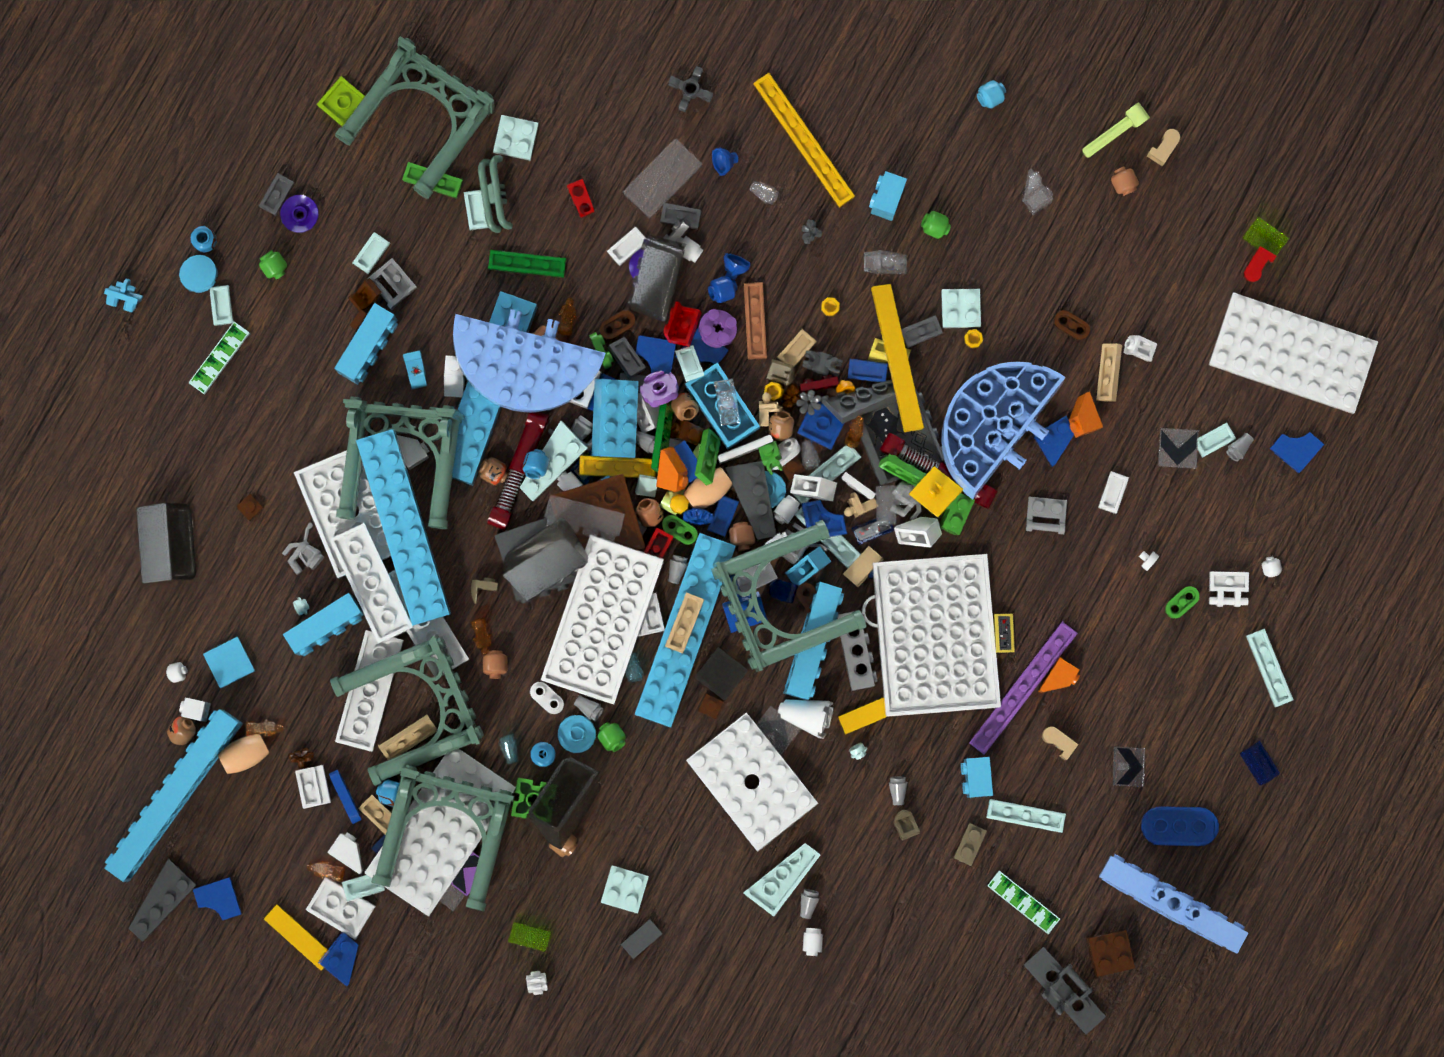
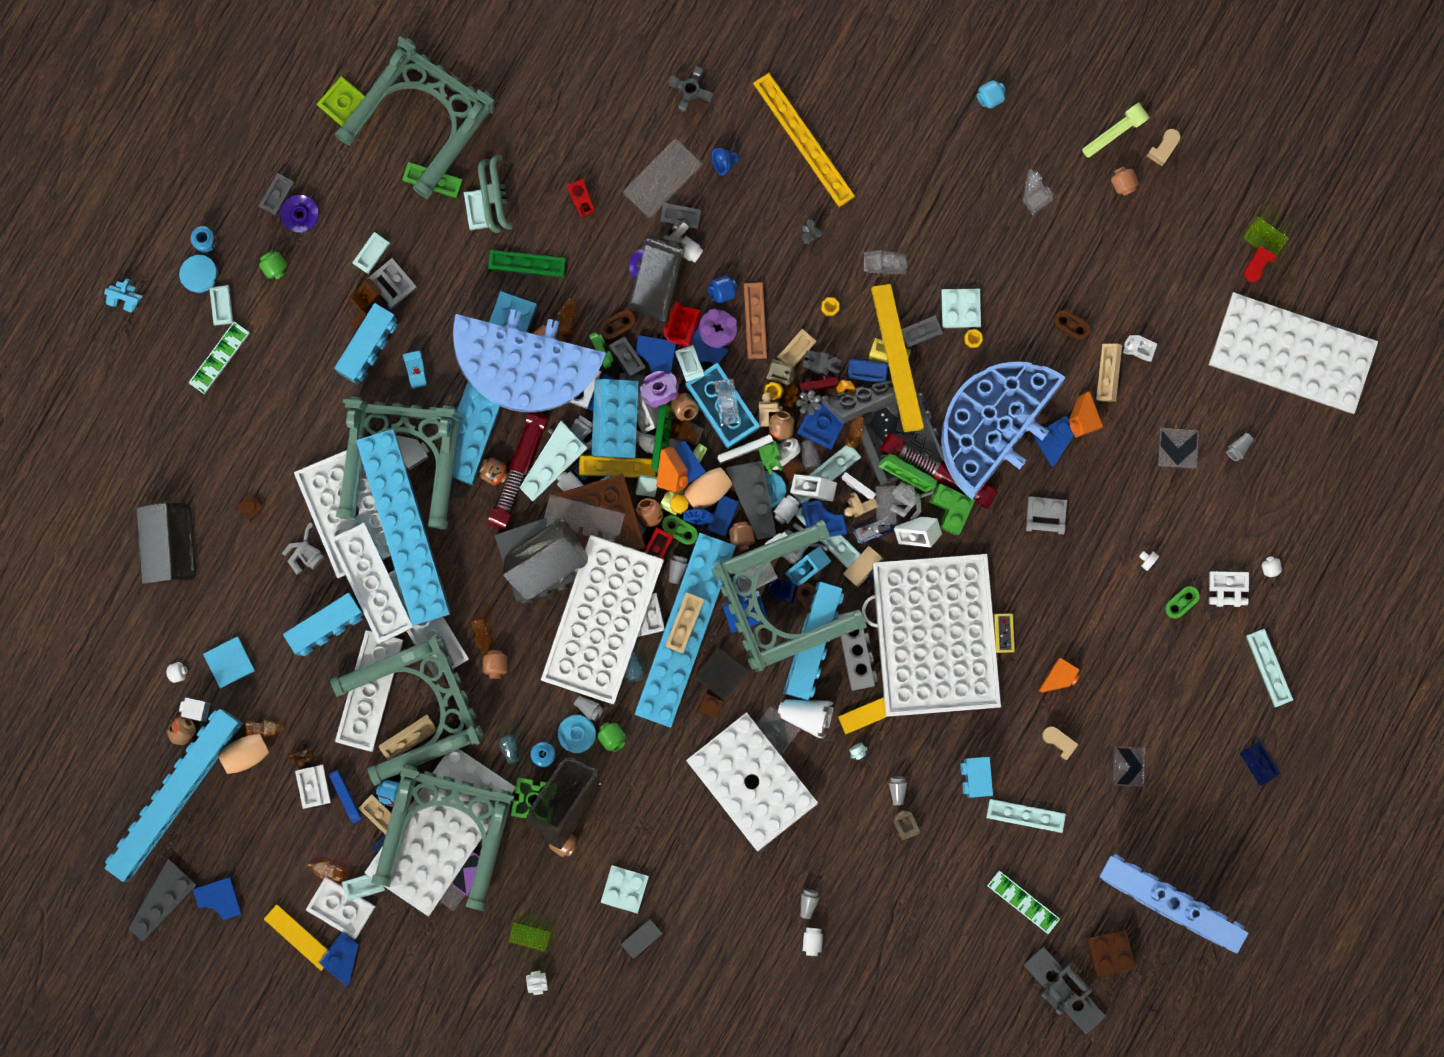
light aqua plate [293,597,309,616] -> none
white slope [327,832,364,874] -> none
white slope [444,356,465,398] -> none
dark tan plate [471,578,499,604] -> none
light aqua plate [493,115,539,161] -> none
dark azure head [522,449,550,479] -> none
white plate [530,682,564,714] -> none
white tile [607,227,648,266] -> none
bright green plate [695,428,721,486] -> none
blue piece [724,253,751,280] -> none
light aqua wing [743,843,820,916] -> none
clear cone [750,181,779,205] -> none
medium azure brick [869,171,907,221] -> none
yellow piece [909,466,963,517] -> none
bright green head [921,211,951,239] -> none
dark tan plate [953,823,987,866] -> none
medium lavender tile [969,621,1078,755] -> none
white tile [1098,471,1129,514] -> none
blue tile [1141,806,1219,846] -> none
light aqua tile [1197,423,1236,458] -> none
blue tile [1270,432,1324,474] -> none

